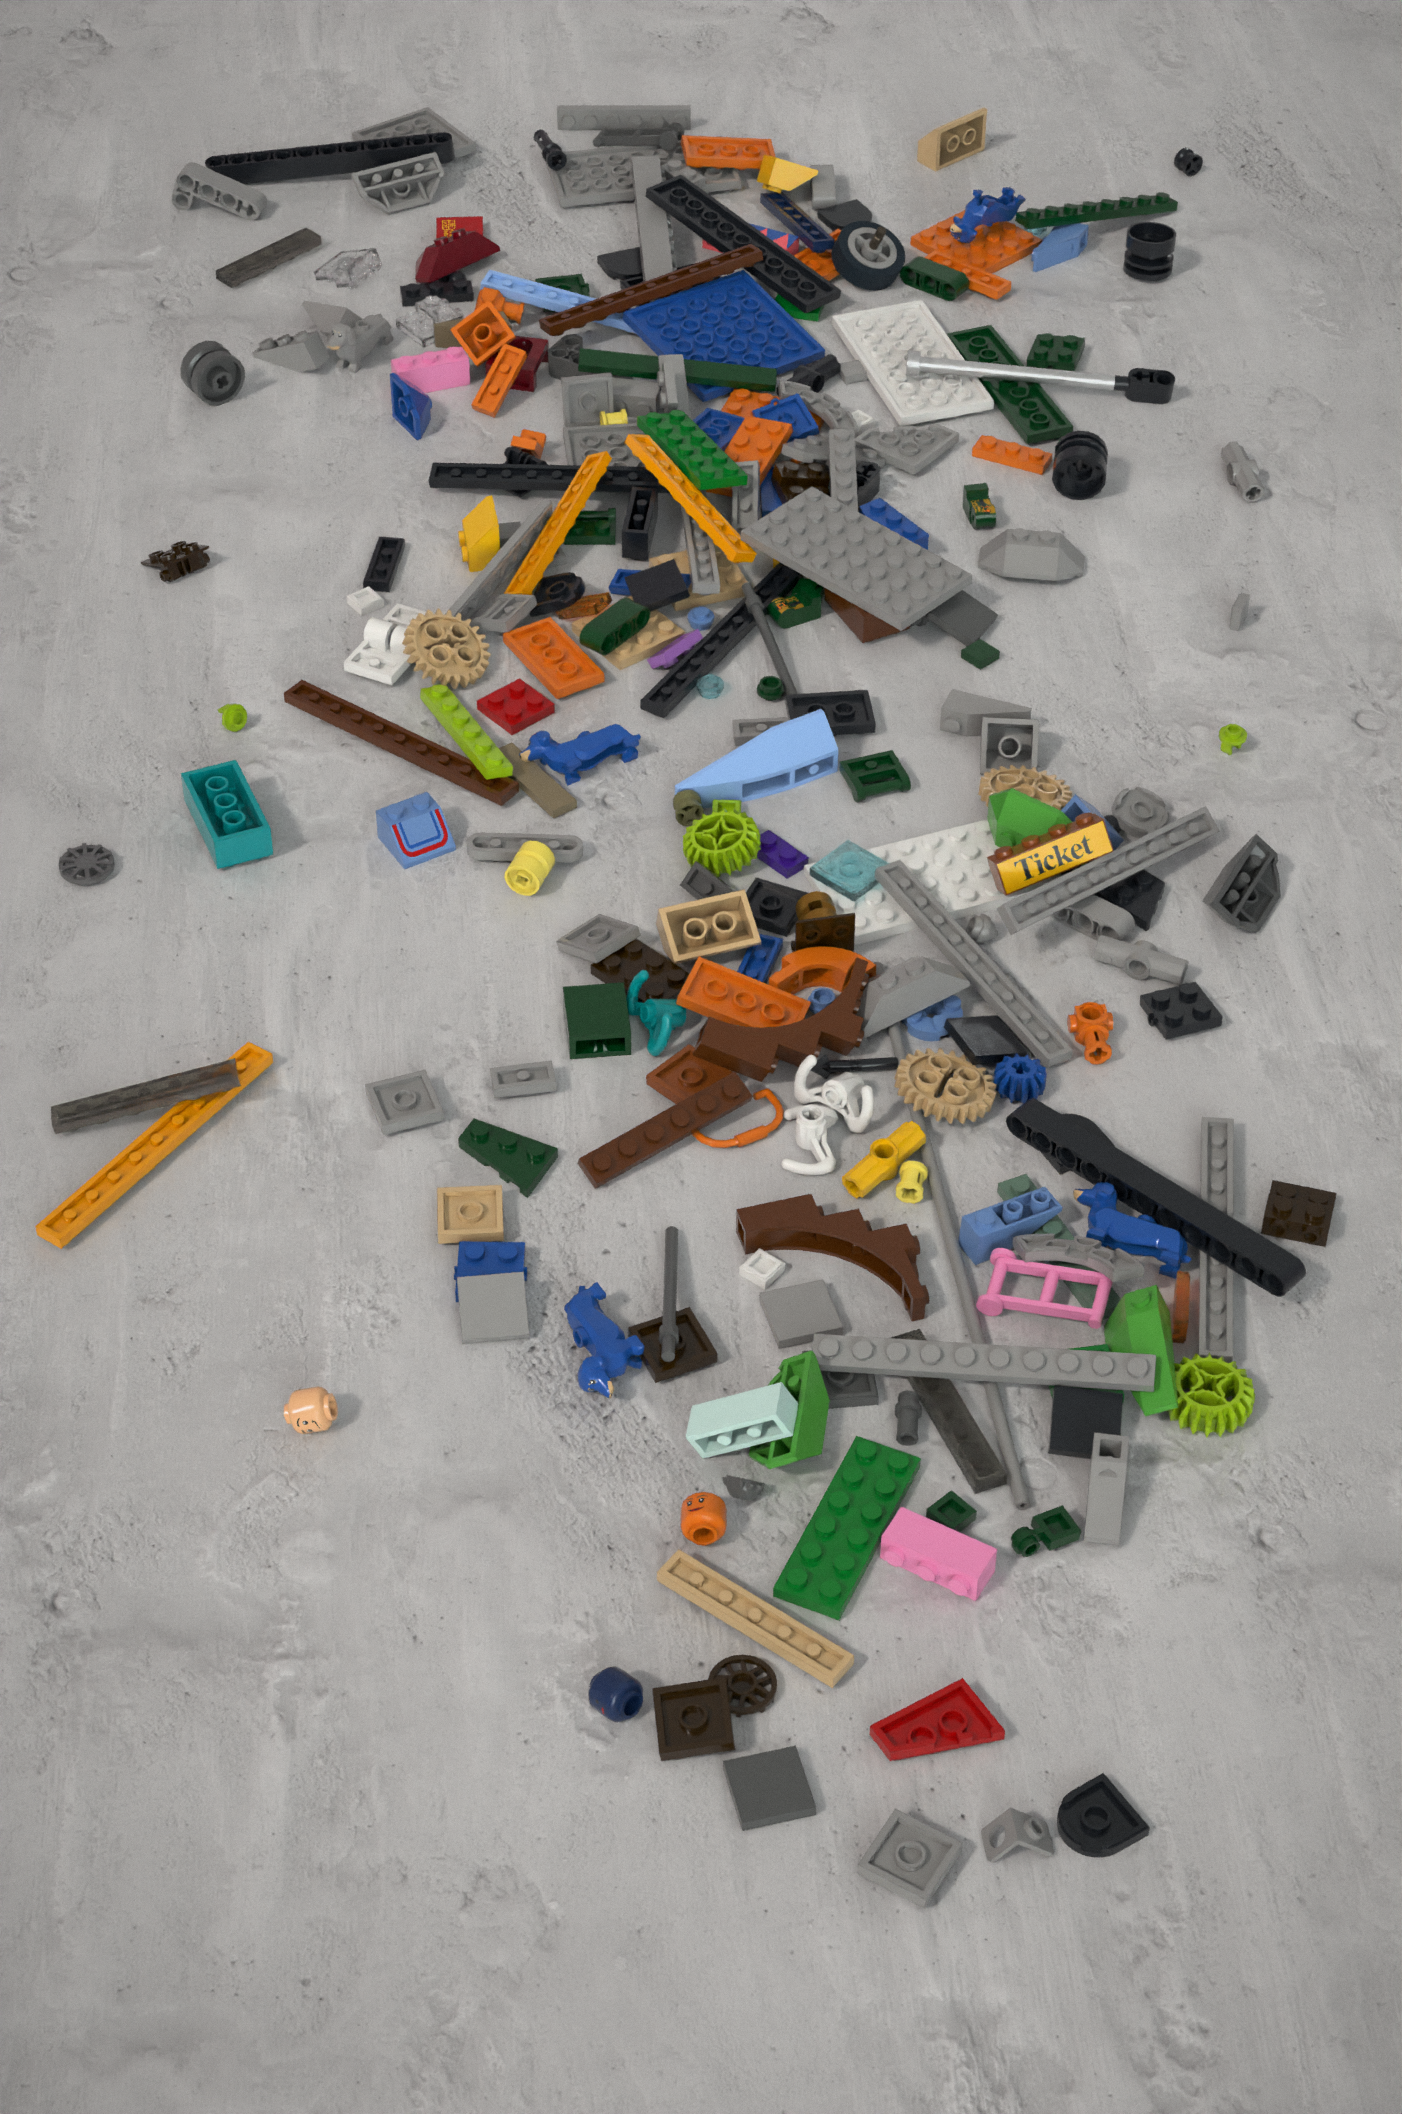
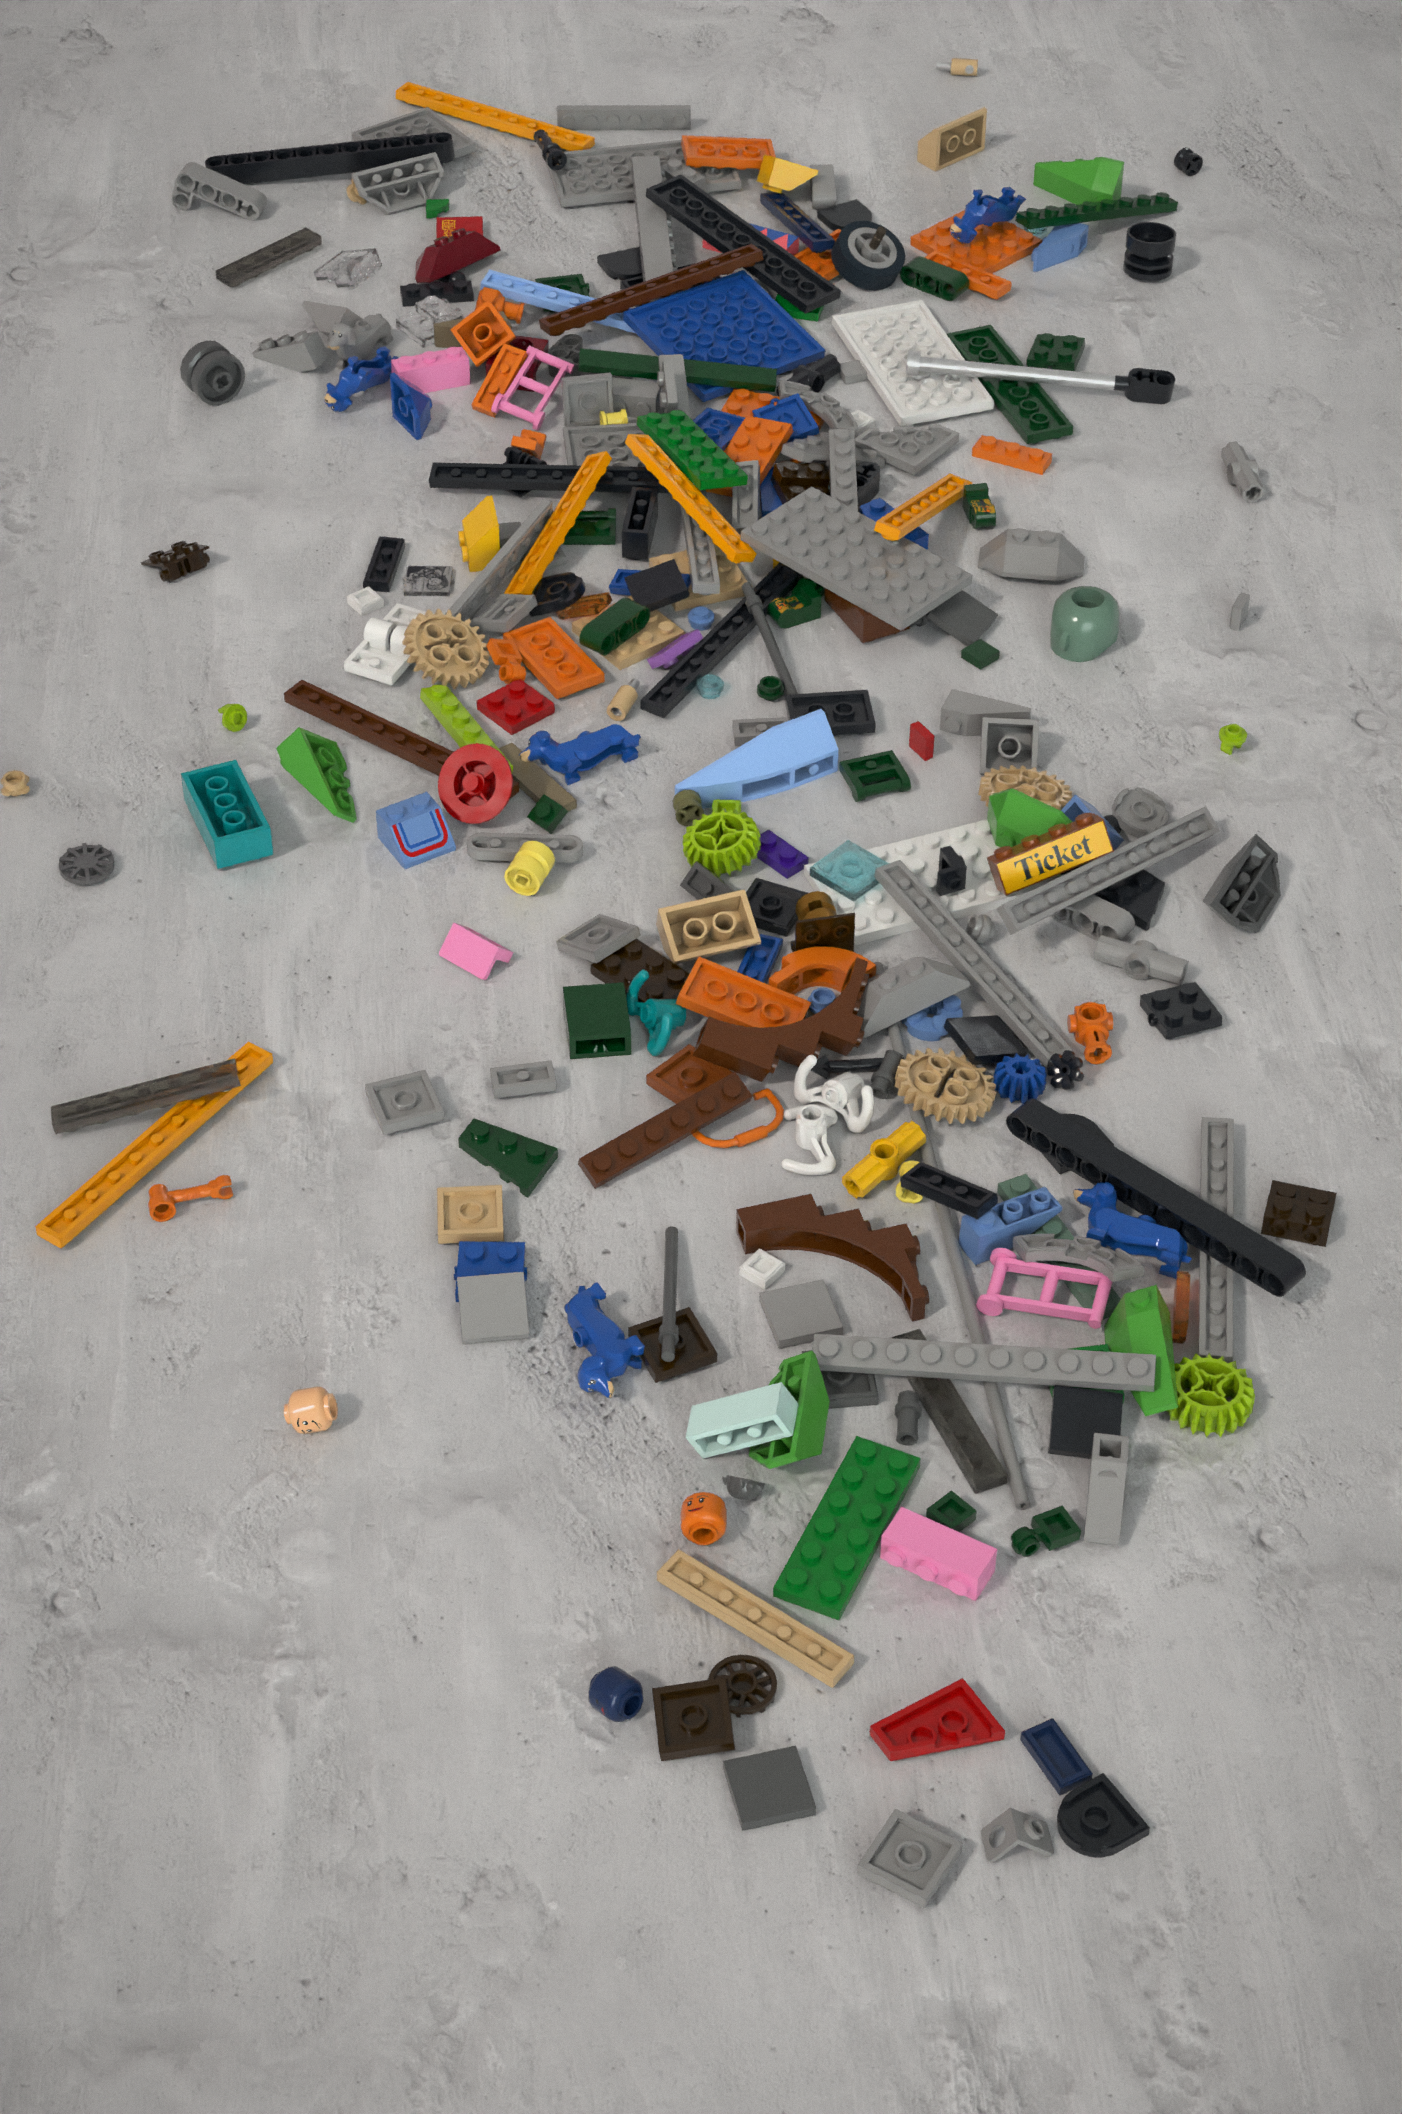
dark grey piece [593,122,685,150] -> none
black wheel [1052,431,1108,500] -> none
none -> tan plate [1,770,30,796]
none -> orange brick [148,1175,233,1222]
none -> bright green wedge [276,727,357,823]
none -> blue animal [324,346,398,412]
none -> tan plate [347,179,367,205]
none -> light orange plate [395,82,595,151]
none -> piece [402,566,454,596]
none -> green tile [426,199,450,218]
none -> red wheel [438,743,513,824]
none -> bright pink panel [439,923,514,980]
none -> orange plate [486,638,526,684]
none -> bright pink piece [491,346,575,431]
none -> dark green plate [527,794,568,834]
none -> tan piece [606,678,640,721]
none -> dark grey pin [870,1050,904,1099]
none -> light orange plate [874,473,973,541]
none -> black tile [900,1162,998,1220]
none -> red tile [909,721,935,761]
none -> tan piece [936,58,978,76]
none -> black bracket [936,845,967,896]
none -> dark blue tile [1020,1718,1093,1796]
none -> bright green wedge [1033,157,1124,205]
none -> black plant [1047,1050,1084,1090]
none -> sand green piece [1050,586,1120,662]

